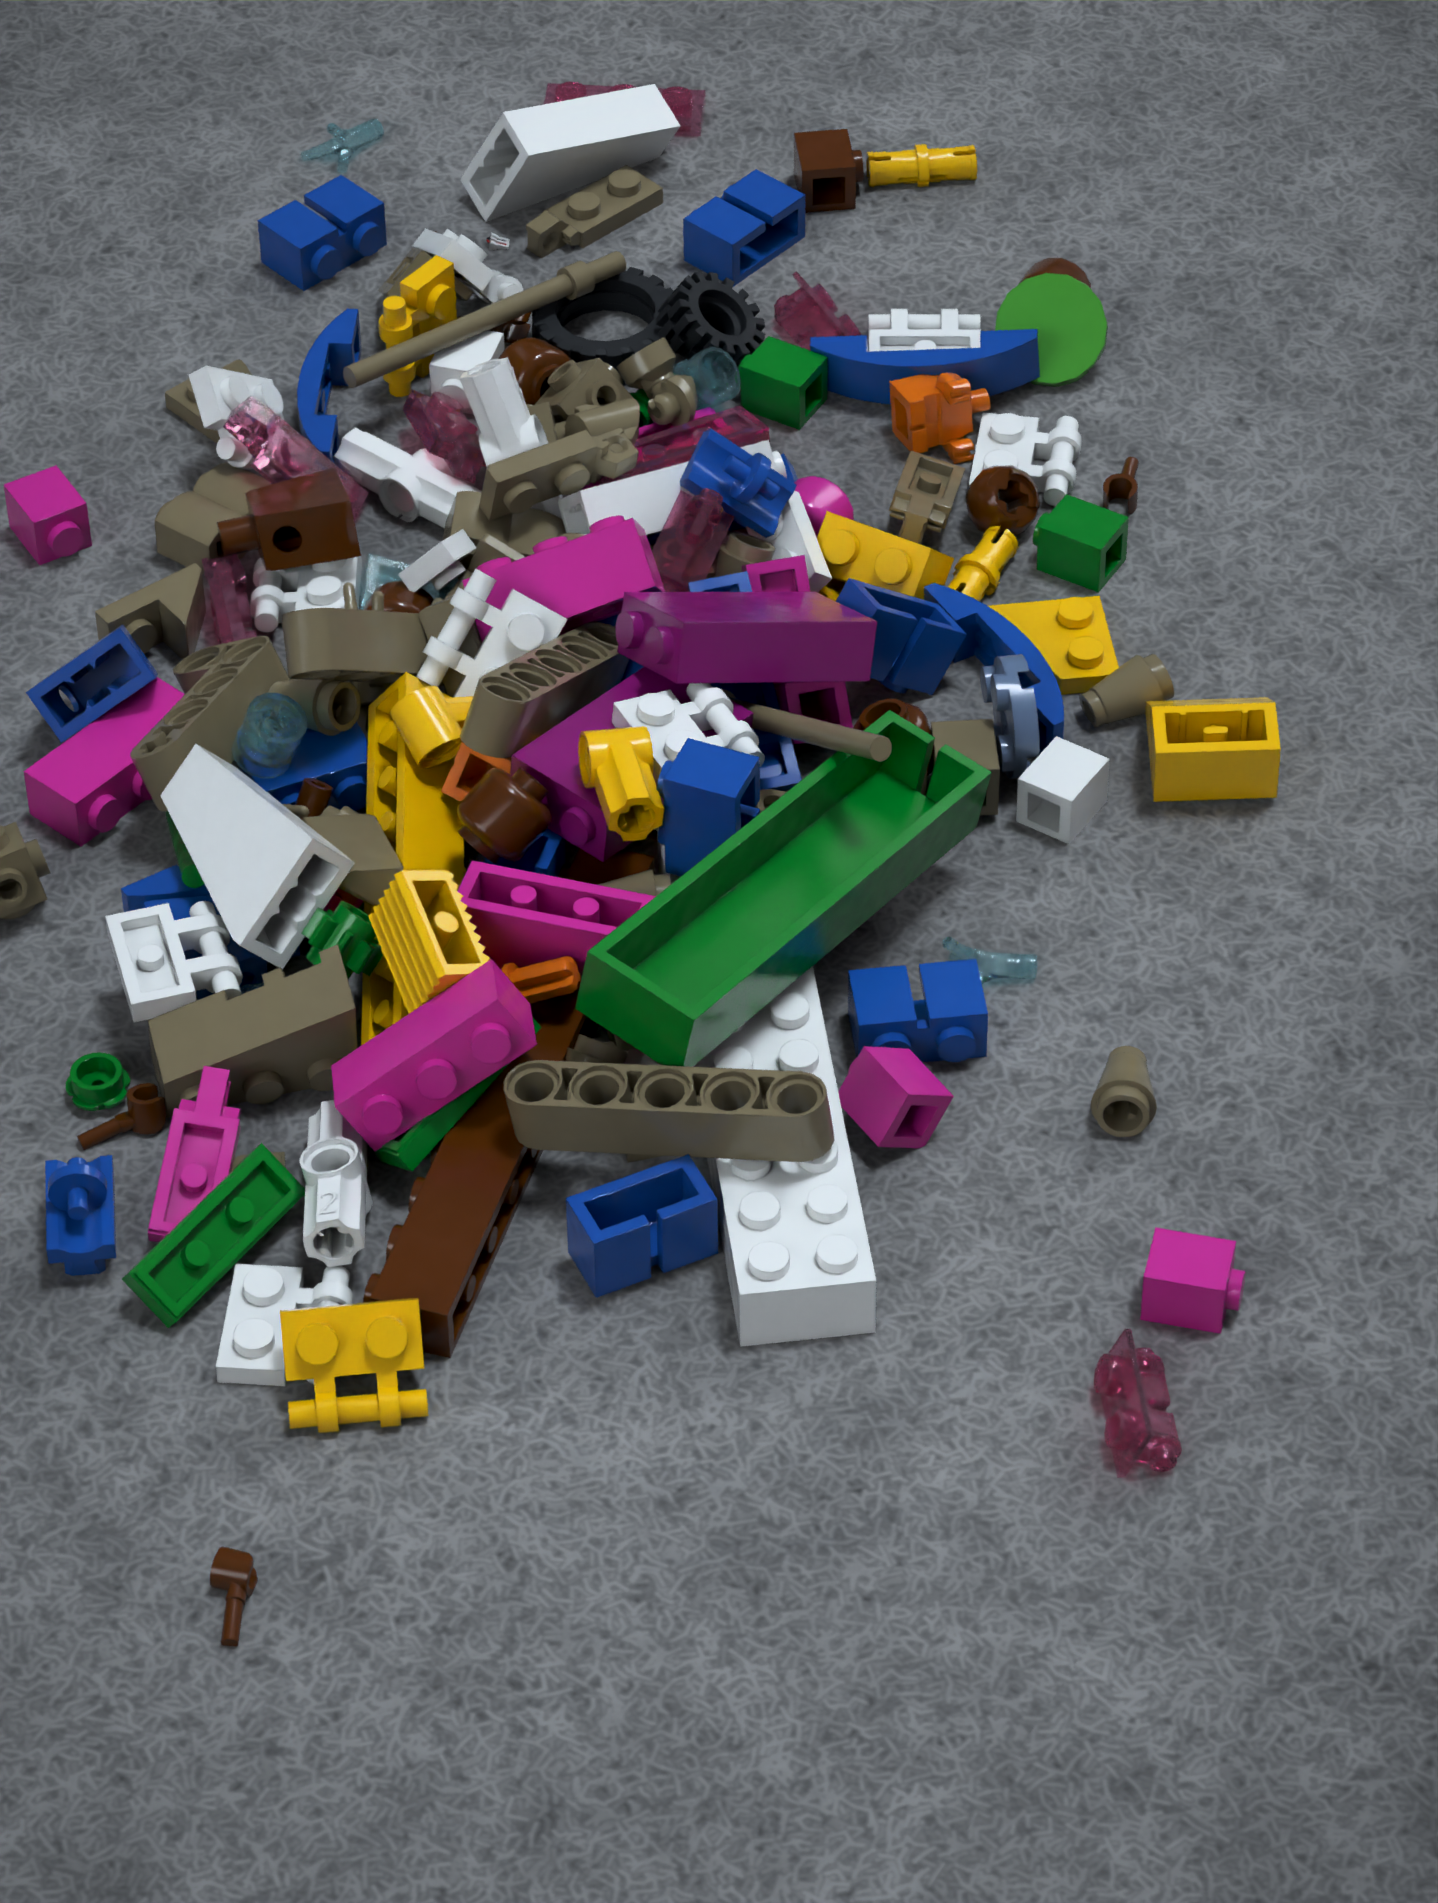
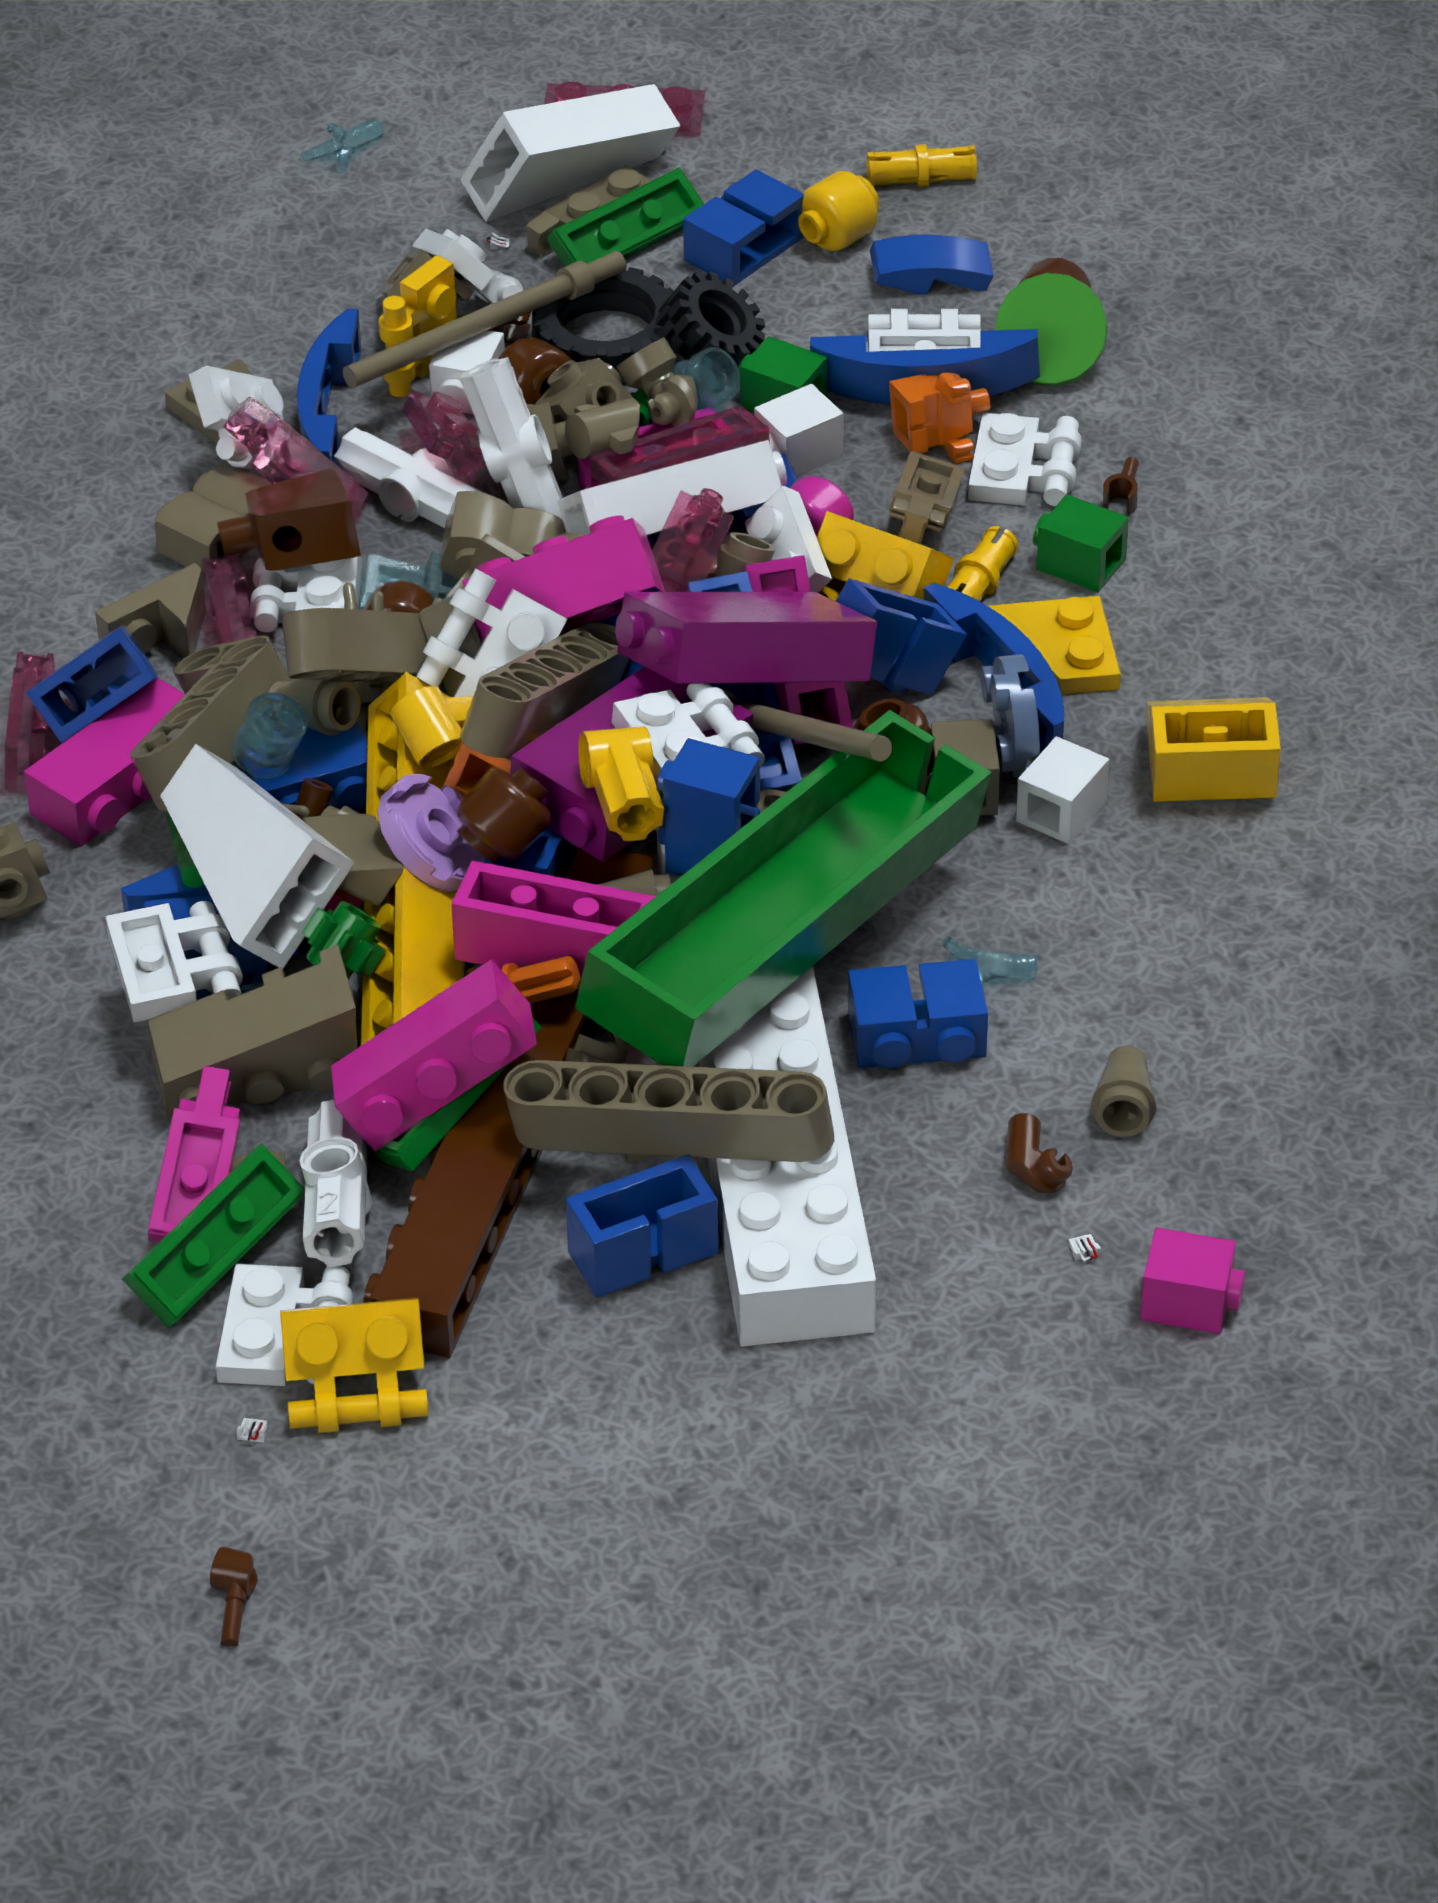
dark pink brick [4,465,92,566] -> none
blue hips [45,1155,116,1276] -> none
green plate [66,1052,130,1111] -> none
reddish brown hand [77,1083,166,1150] -> none
blue piece [257,175,387,291] -> none
yellow brick [368,870,490,1014] -> none
white plate [398,529,476,592] -> none
dark tan hinge [479,428,639,521] -> none
blue hips [680,429,797,538] -> none
clear pink hinge [774,271,862,350] -> none
reddish brown brick [794,129,864,213] -> none
dark pink brick [838,1046,954,1148] -> none
reddish brown piece [966,465,1040,538] -> none
dark tan cone [1079,654,1174,728] -> none
clear pink hinge [1094,1328,1182,1478] -> none
none -> clear pink hinge [5,652,55,793]
none -> white piece [236,1418,268,1442]
none -> lavender tile [378,774,485,892]
none -> green tile [546,167,704,266]
none -> white brick [751,384,844,475]
none -> yellow head [798,170,879,252]
none -> blue slope [870,235,994,294]
none -> reddish brown arm [1005,1113,1073,1193]
none -> white piece [1069,1234,1101,1261]

